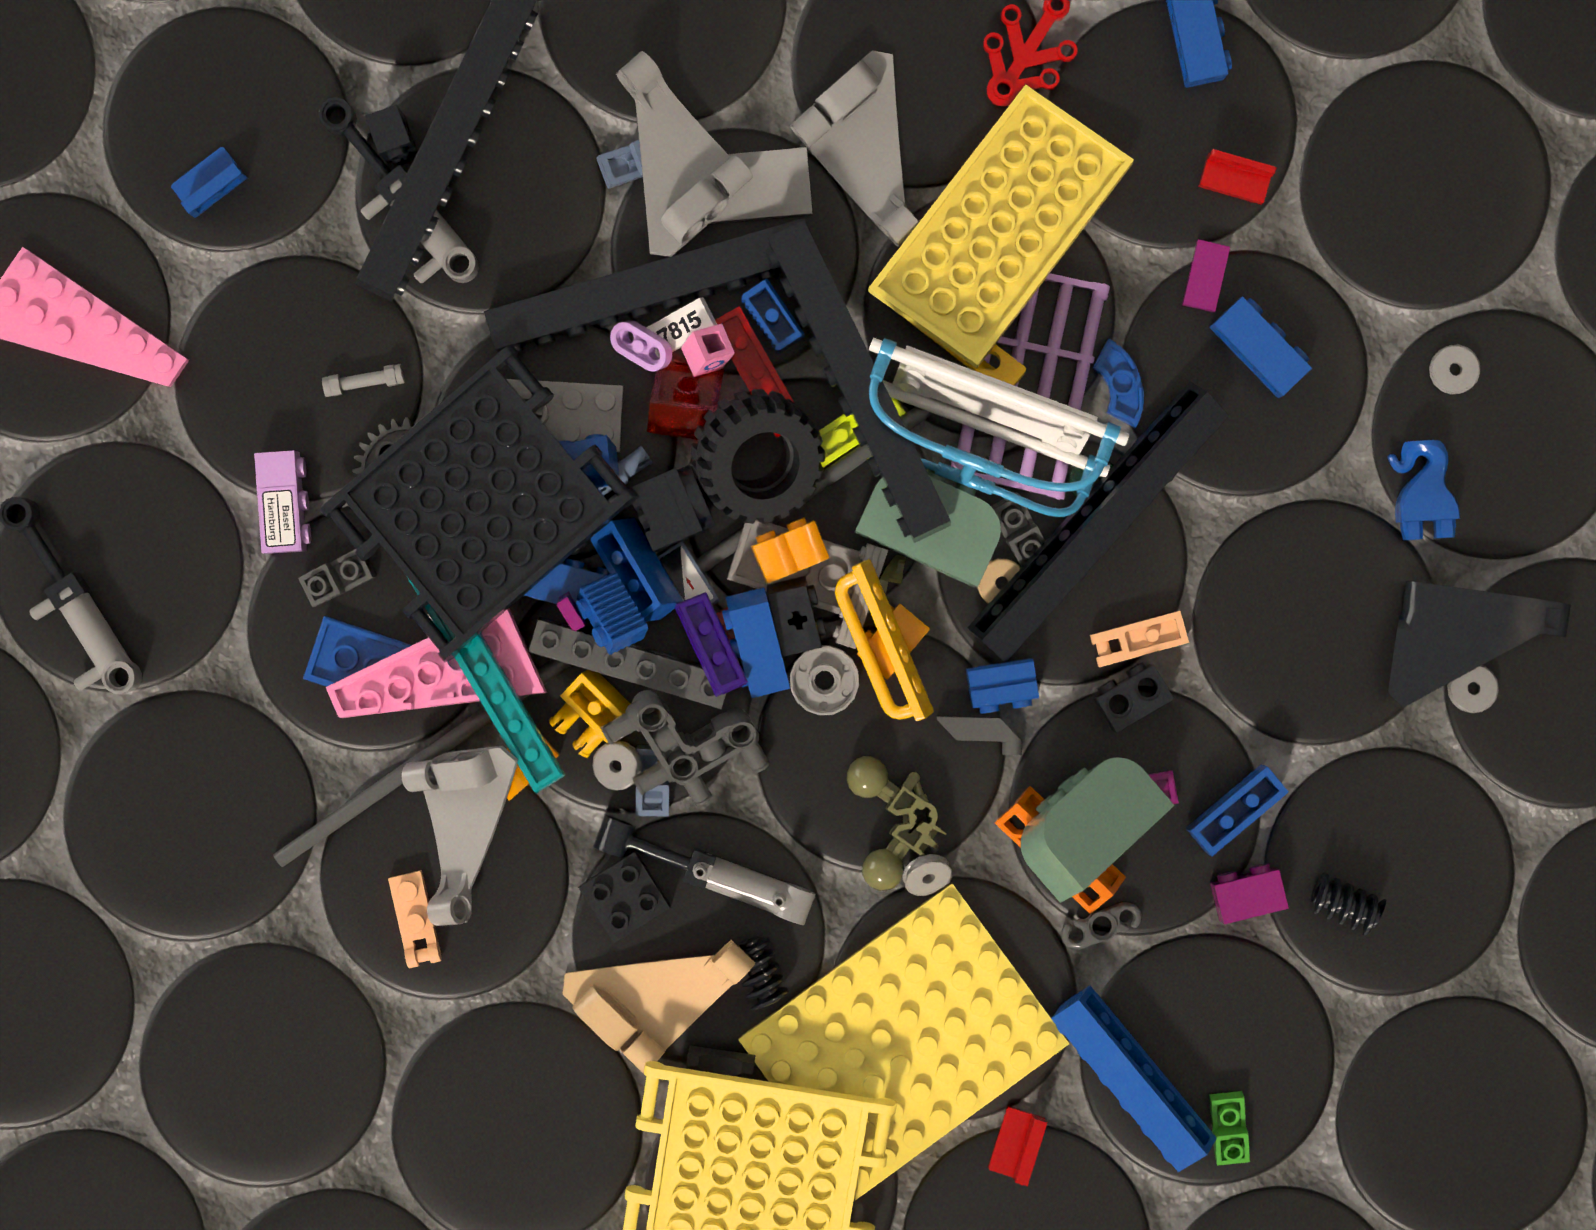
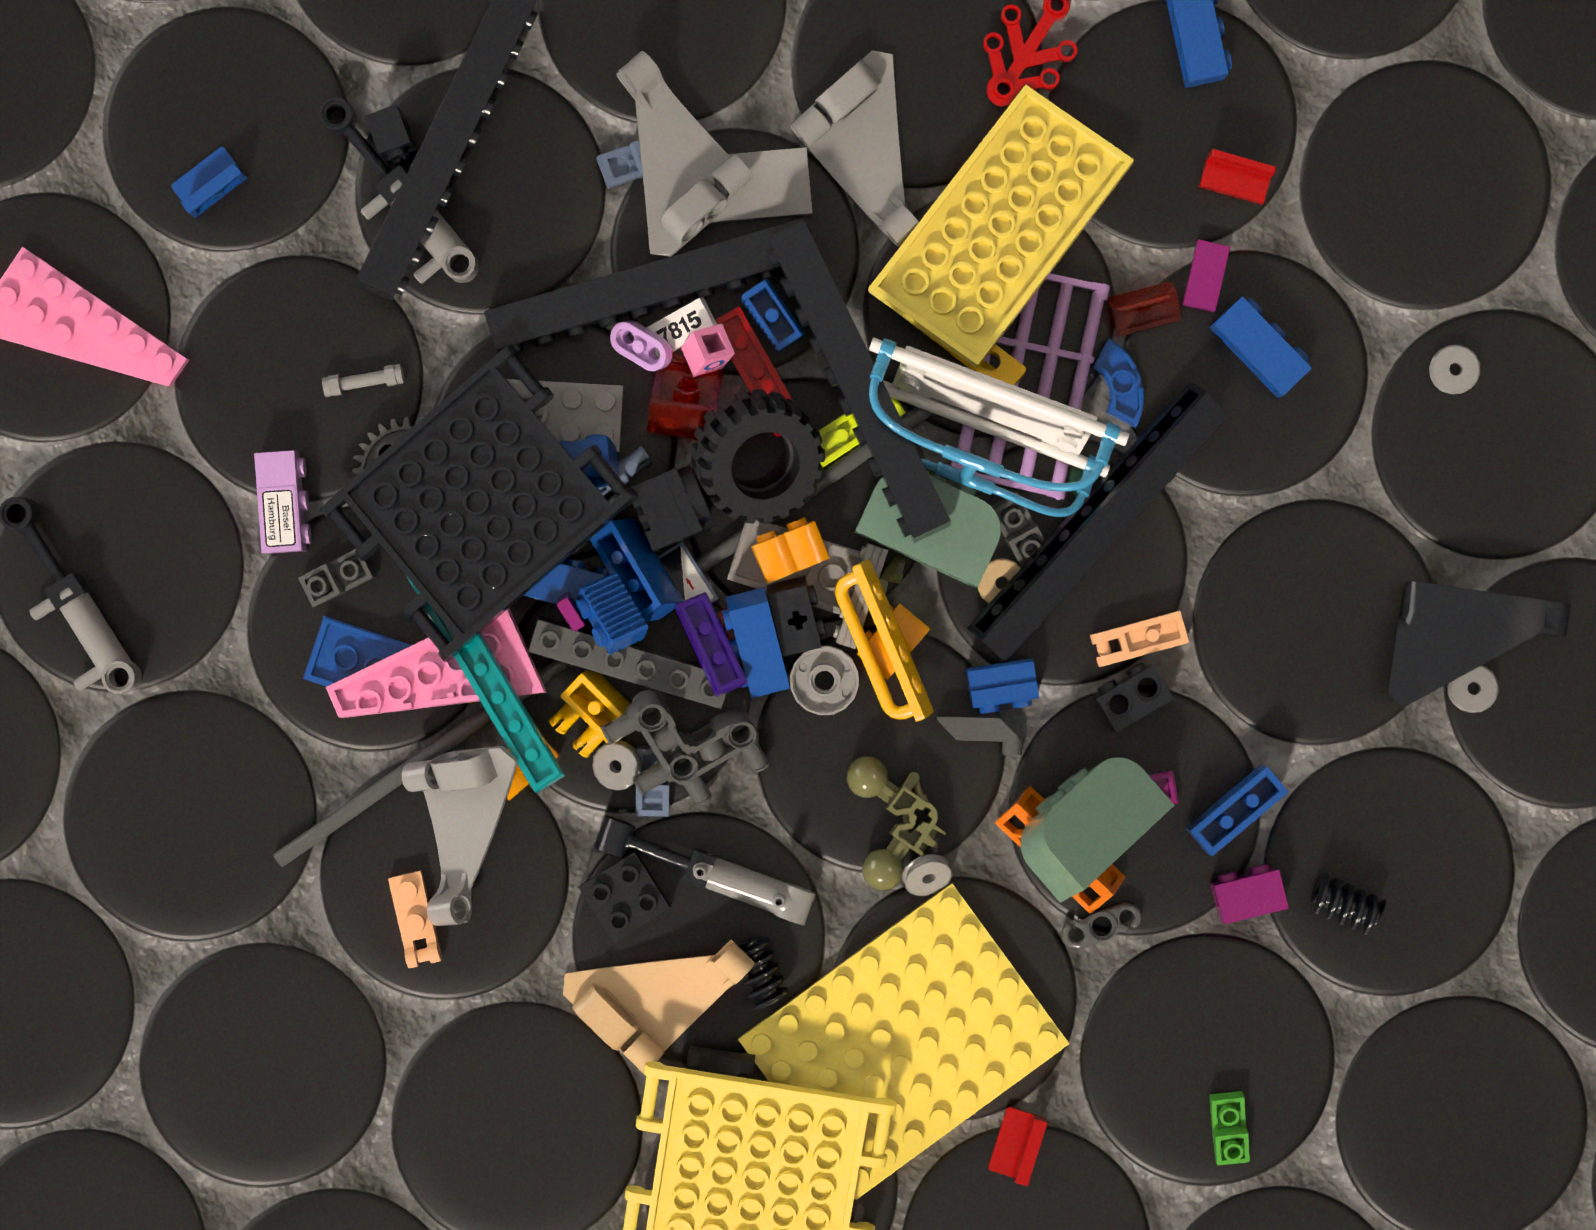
blue brick [1051,985,1217,1172] -> none
blue hips [1387,440,1460,540] -> none
none -> clear red slope [1108,282,1181,337]

